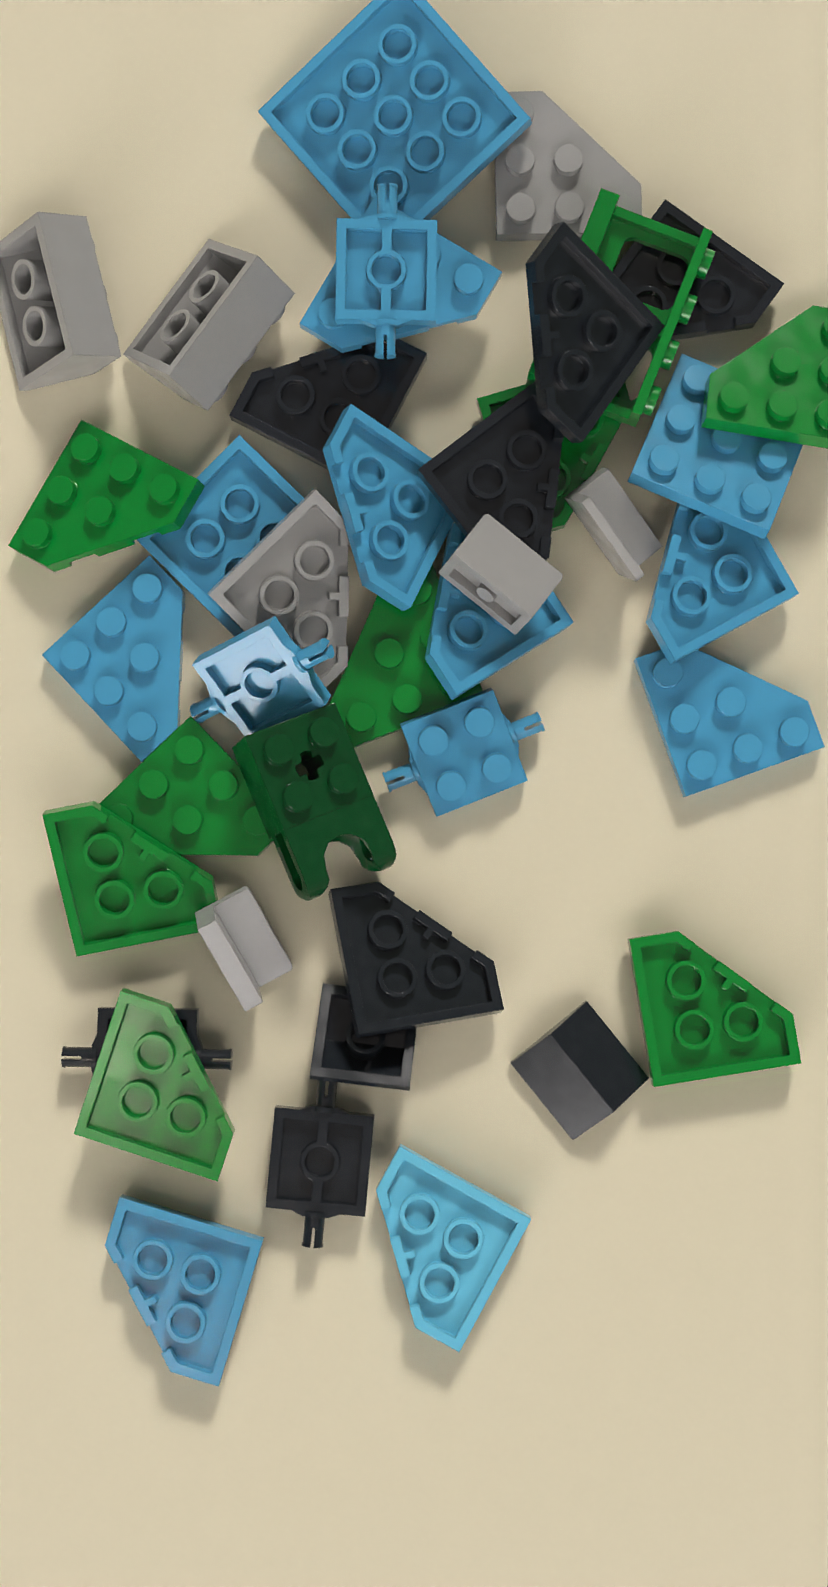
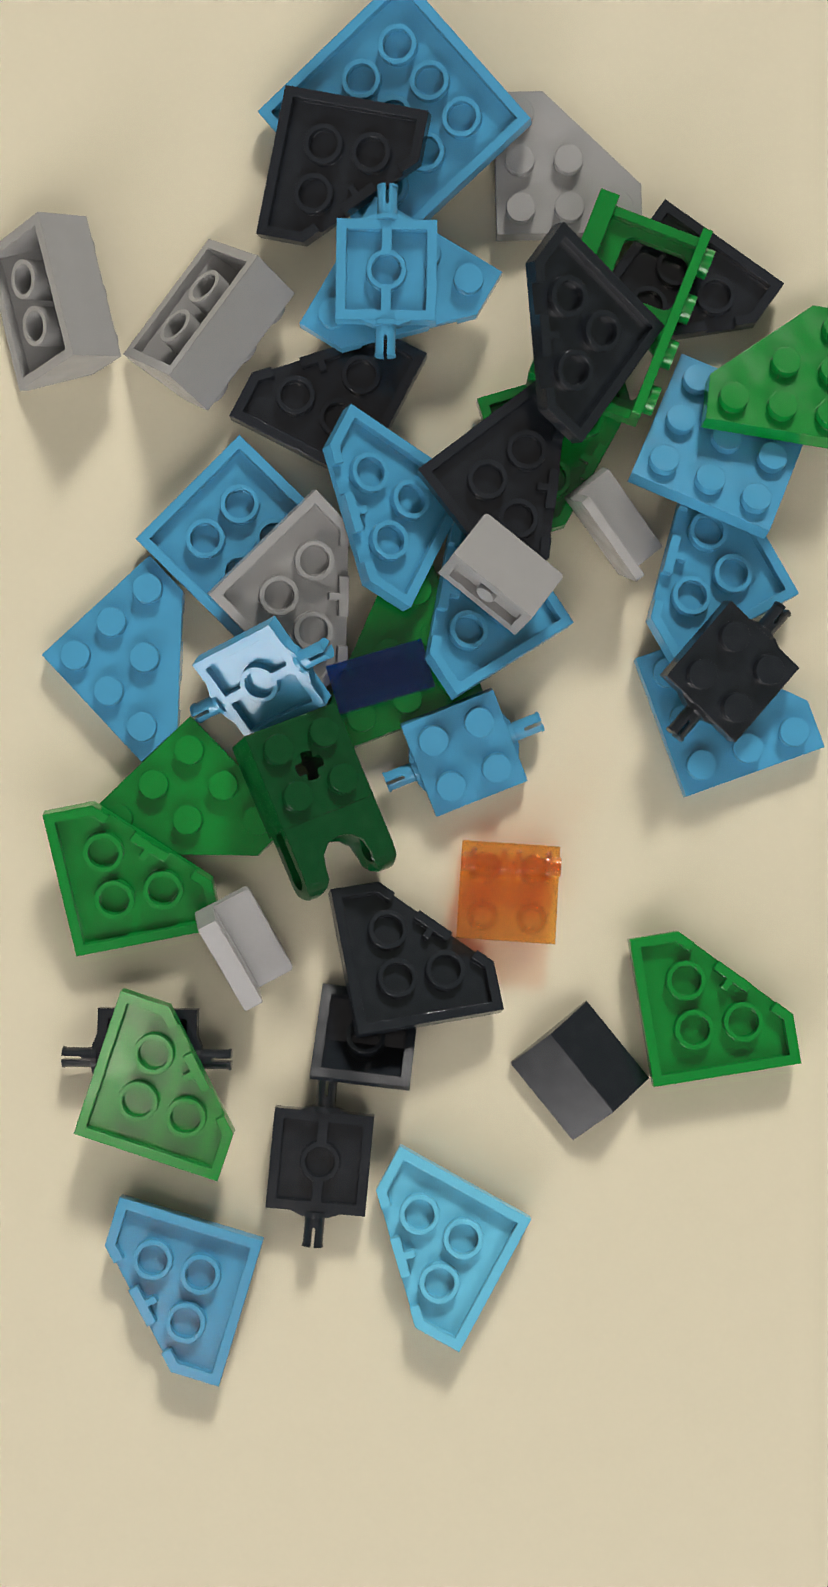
green plate [8,420,205,572] -> none
none -> black plate [256,85,432,247]
none -> clear blue tile [326,639,435,716]
none -> clear orange hinge [456,840,562,945]
none -> black plate [660,601,799,742]

